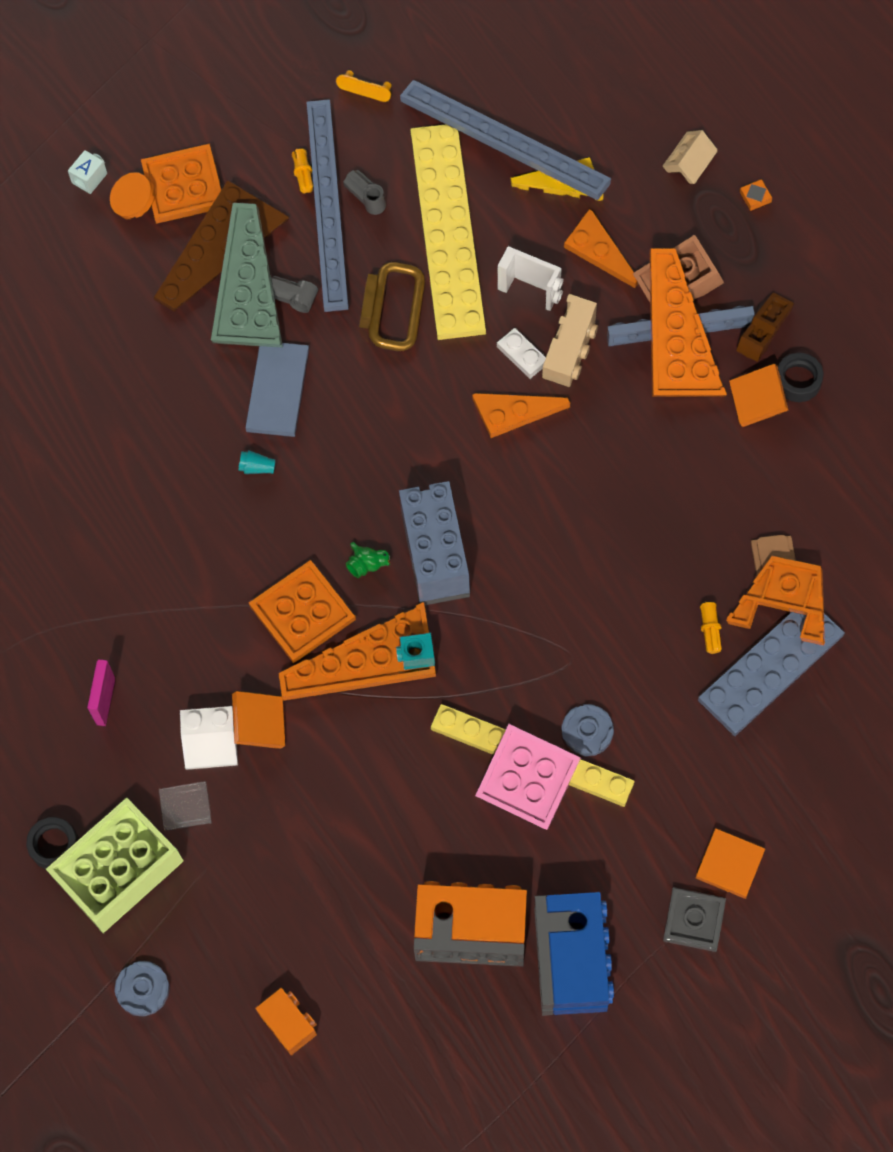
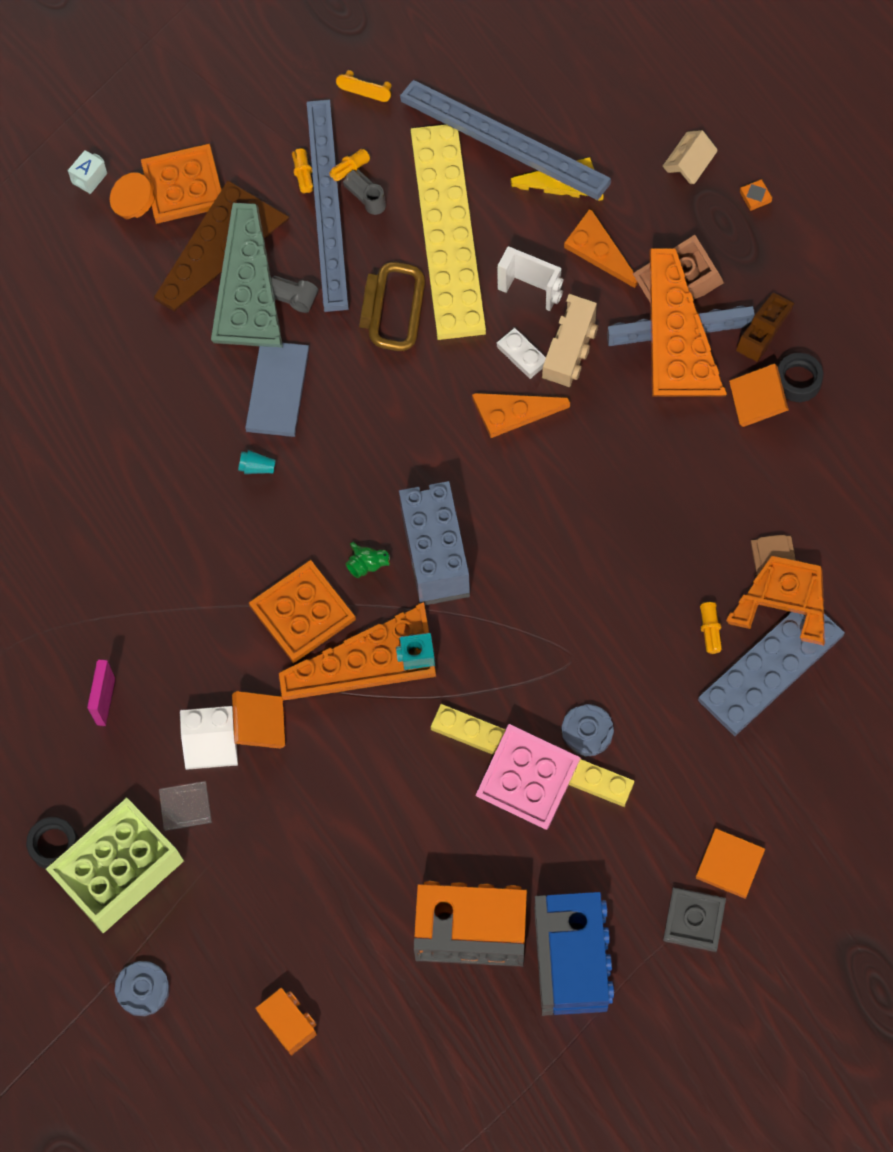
none -> light orange axle [329,149,370,181]

